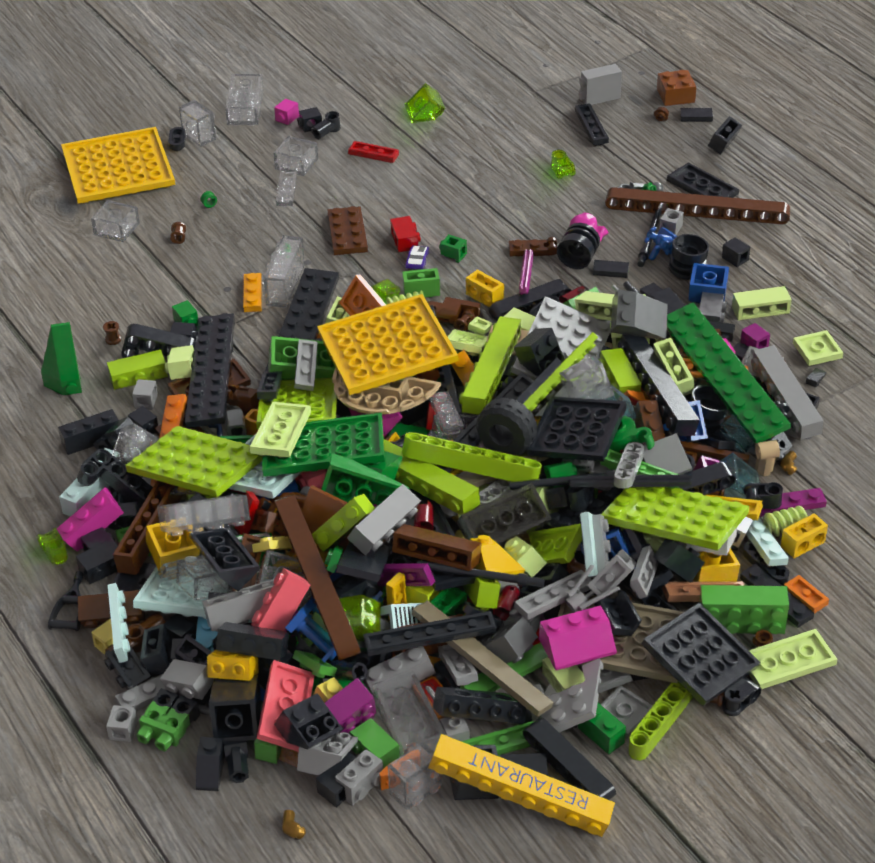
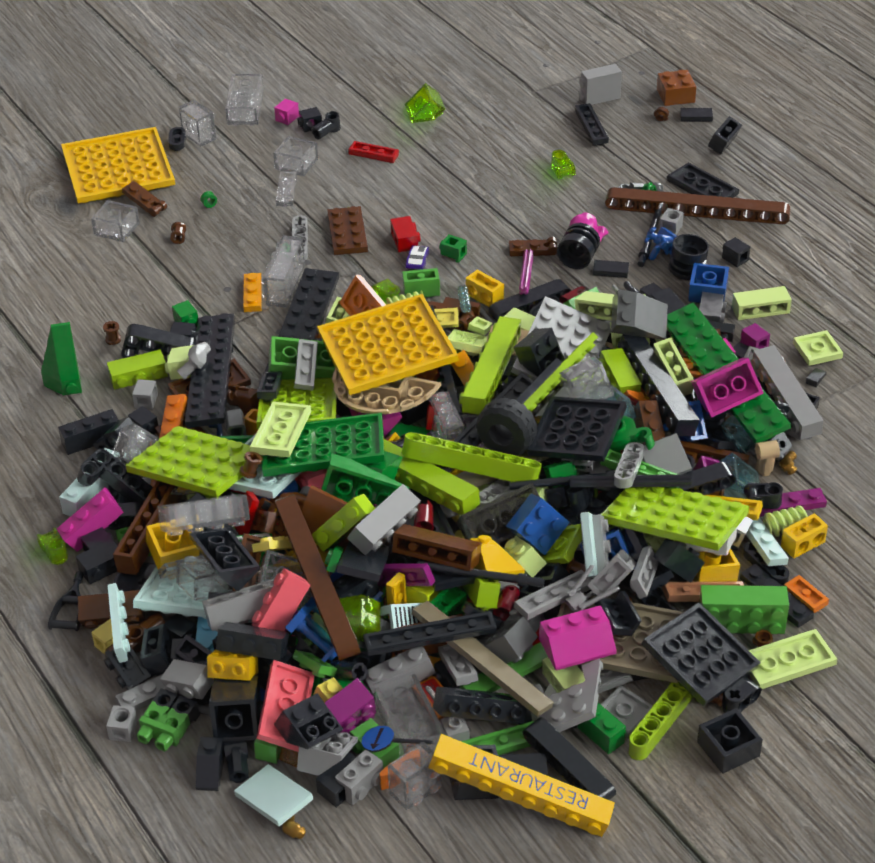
none -> reddish brown plate [122,181,168,217]
none -> light grey arm [177,342,211,379]
none -> light aqua tile [234,764,313,826]
none -> reddish brown bush [239,452,263,479]
none -> light grey beam [292,215,308,262]
none -> blue piece [362,726,433,752]
none -> light yellow plate [434,307,459,328]
none -> clear light blue axle [458,285,471,313]
none -> blue brick [506,494,570,555]
none -> dark pink slope [691,357,764,418]
none -> black brick [697,708,763,774]

